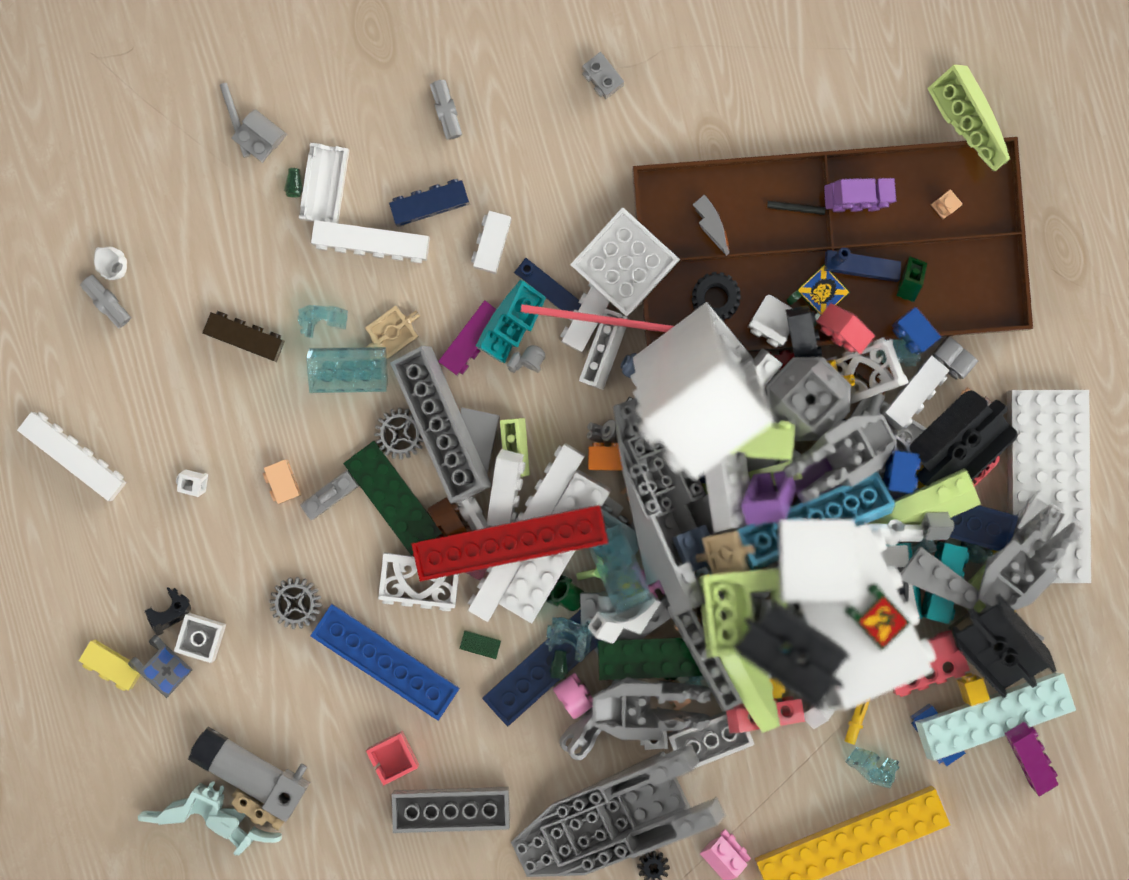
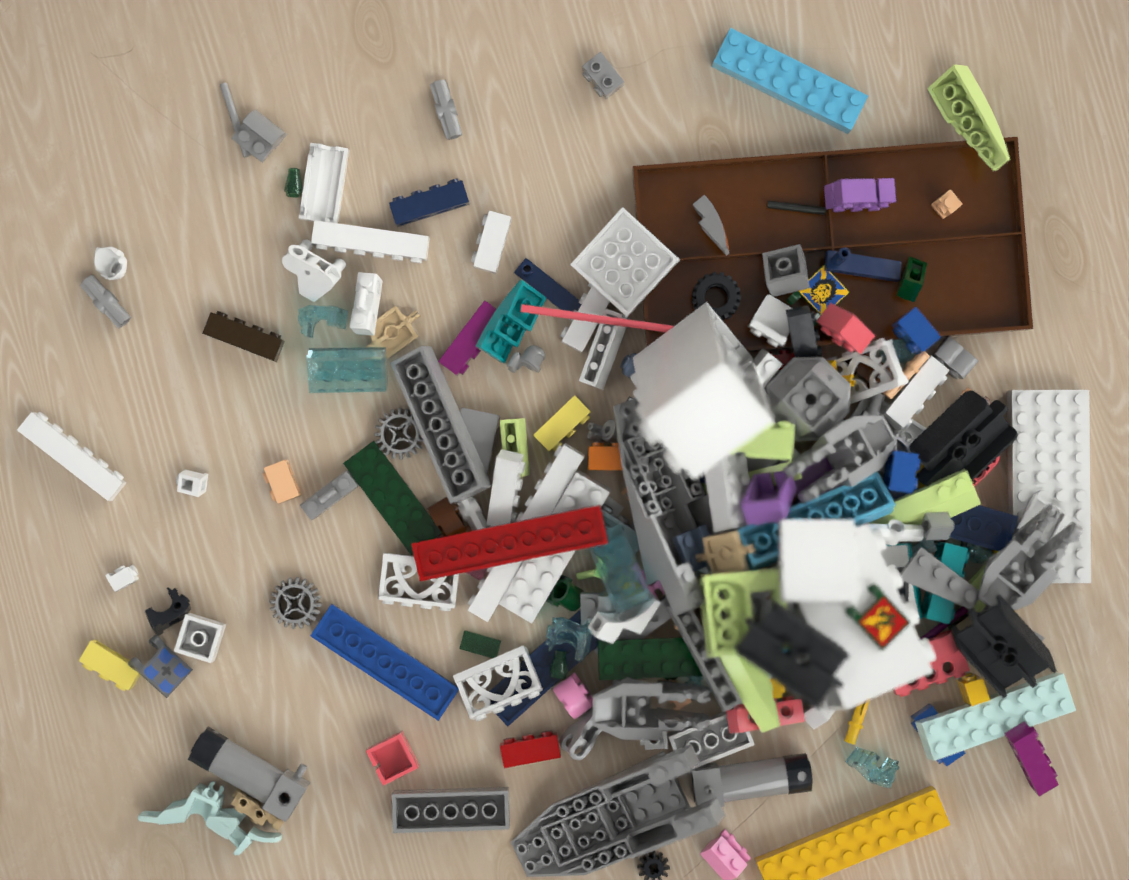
none -> white brick [105,565,139,592]
none -> white piece [282,239,346,302]
none -> white piece [350,272,383,336]
none -> white fence [453,646,543,722]
none -> red brick [500,730,561,768]
none -> light yellow brick [533,395,590,452]
none -> light grey piece [691,753,813,807]
none -> medium azure brick [712,28,868,134]
none -> light grey brick [762,244,810,297]
none -> light nougat pin [882,351,930,400]
none -> magenta bar [919,606,968,641]

